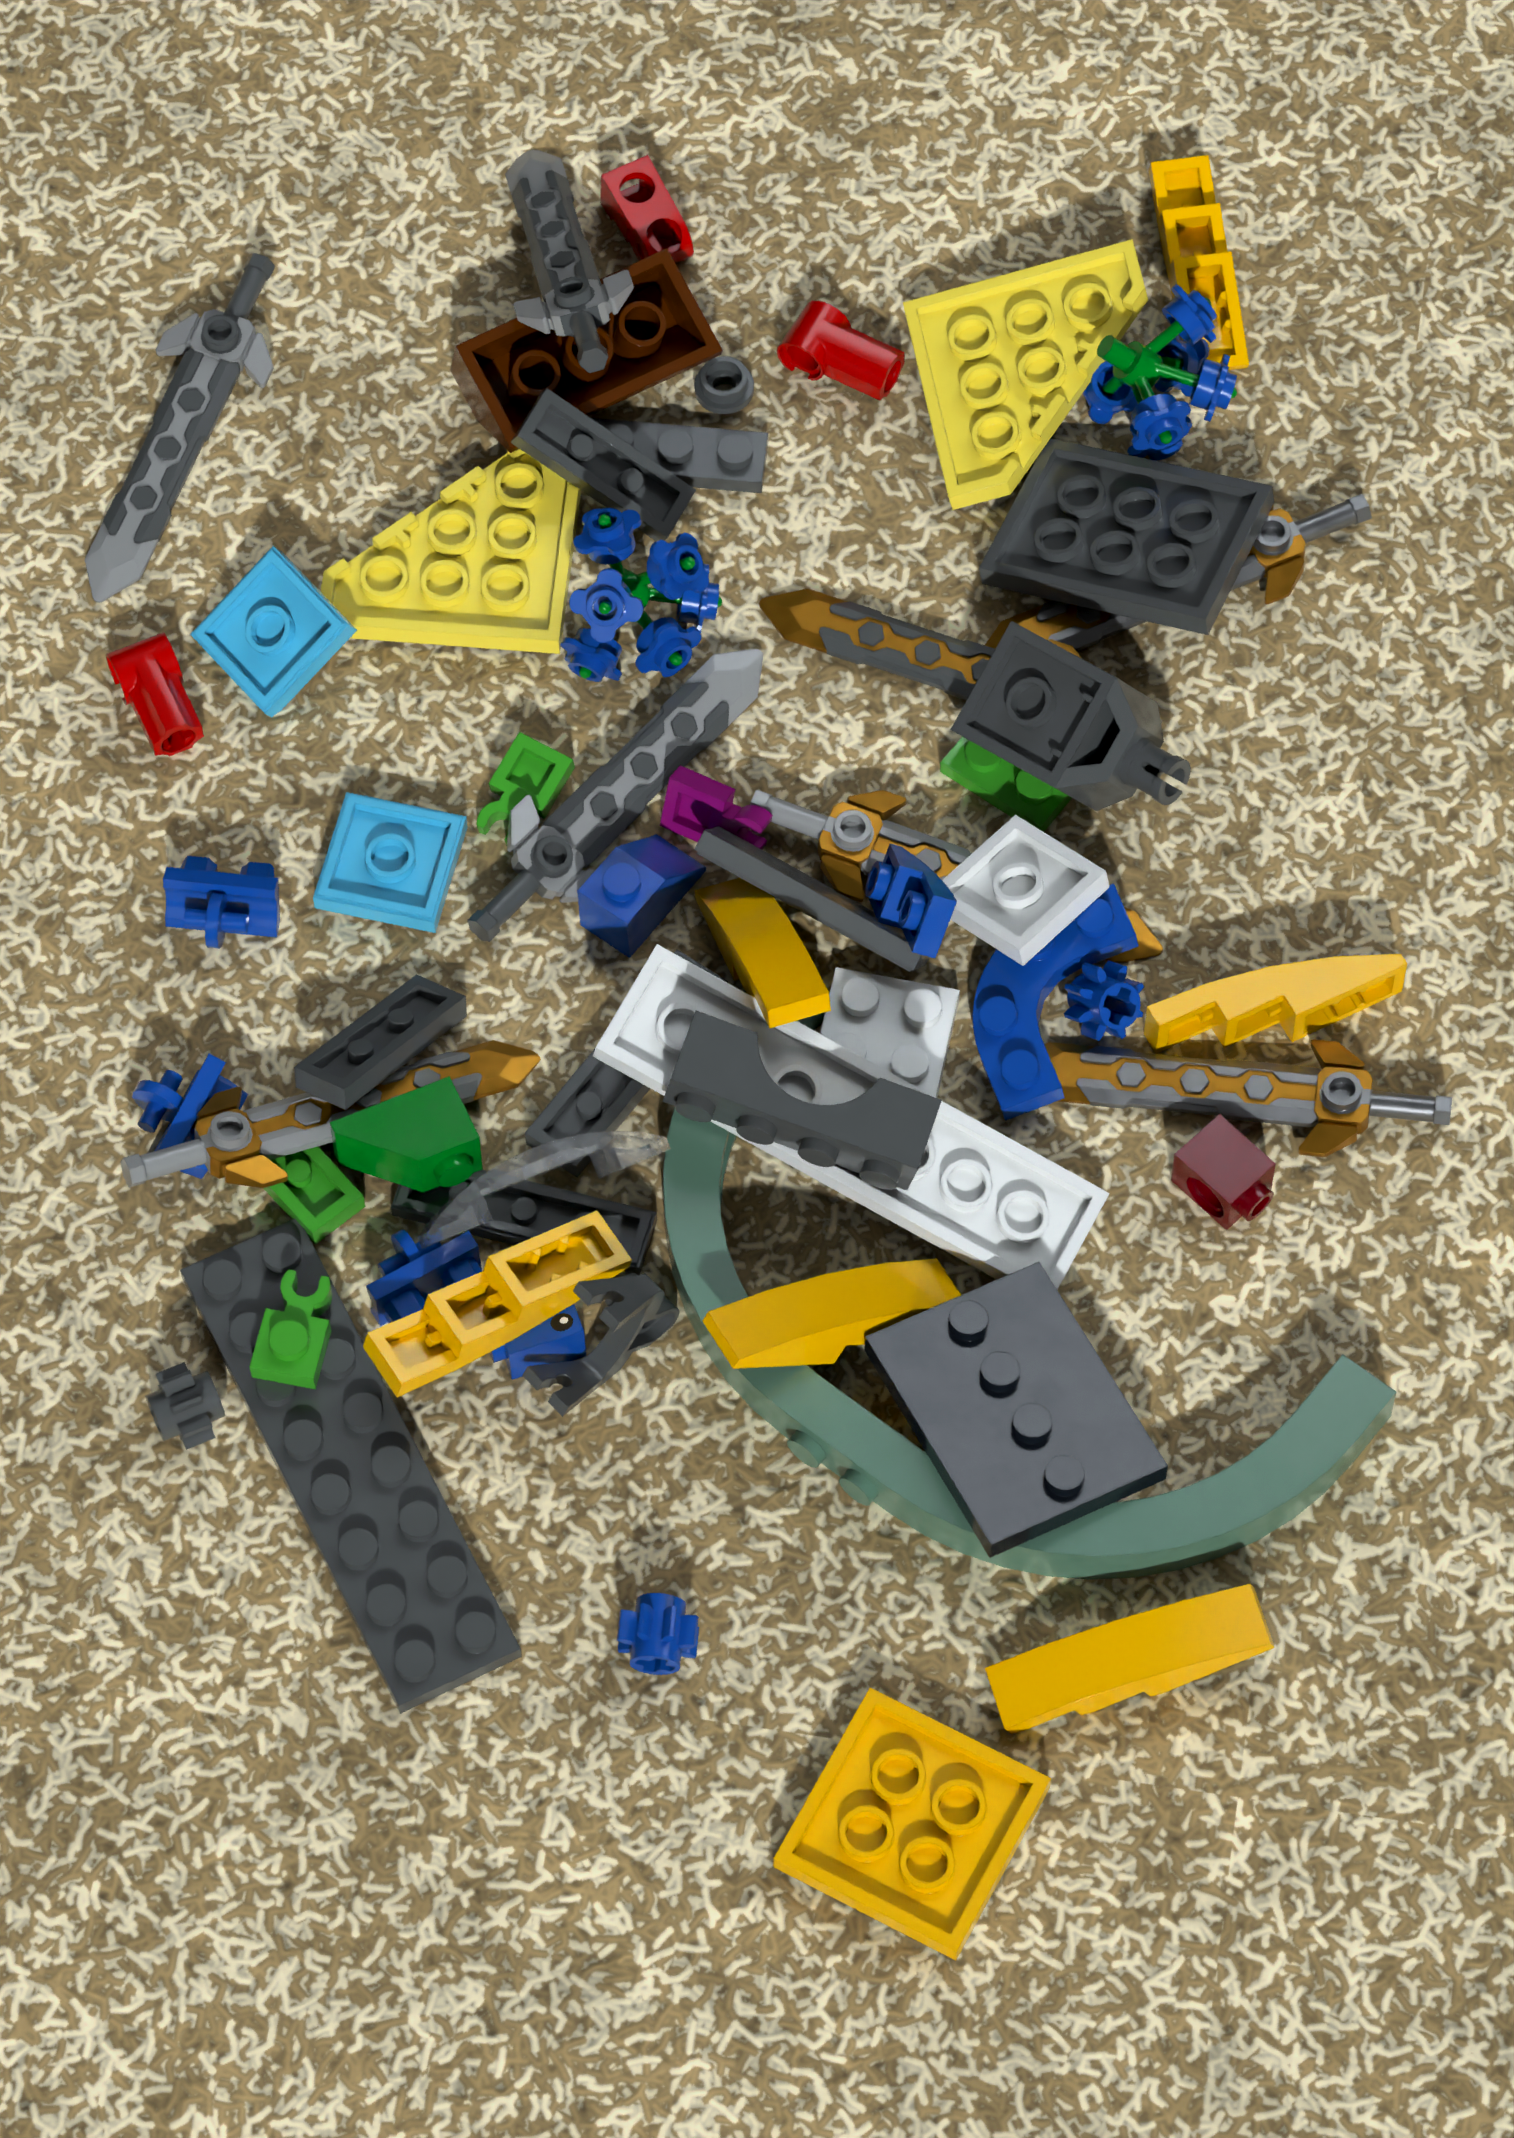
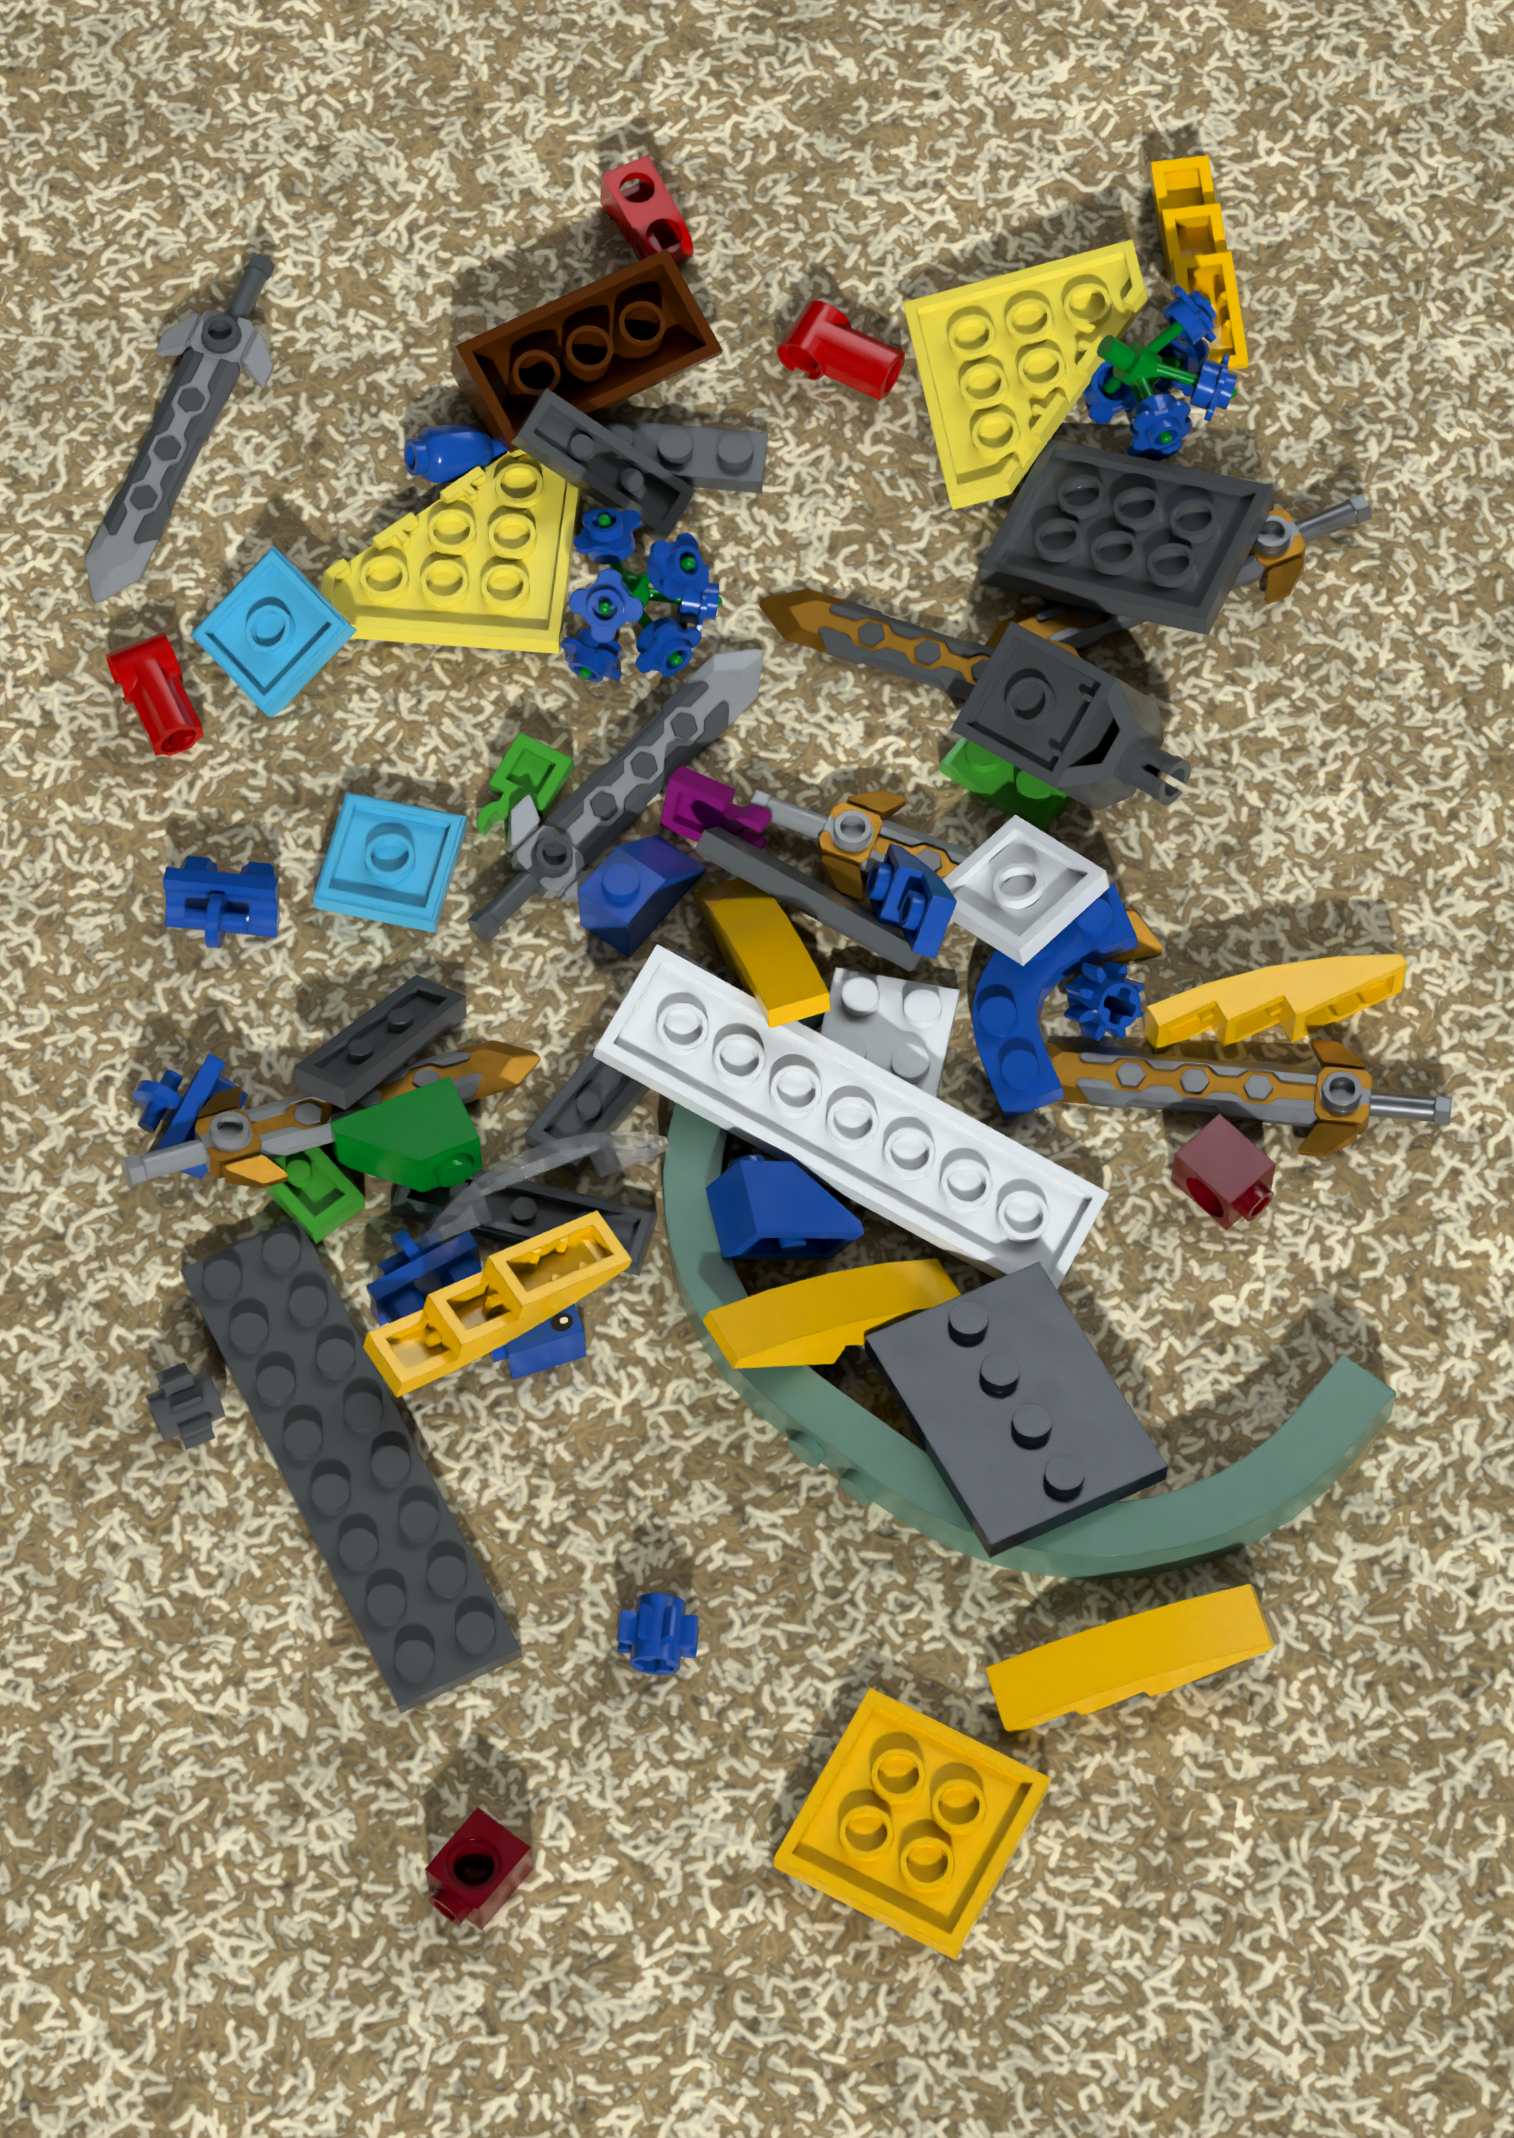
bright green plate [249,1269,332,1390] -> none
sword [505,150,634,373] -> none
dark grey piece [522,1273,679,1417] -> none
dark grey arch [662,1011,942,1190] -> none
dark grey plate [694,356,754,414] -> none
none -> blue plant [404,424,507,483]
none -> dark red brick [425,1807,534,1930]
none -> blue slope [705,1155,864,1260]

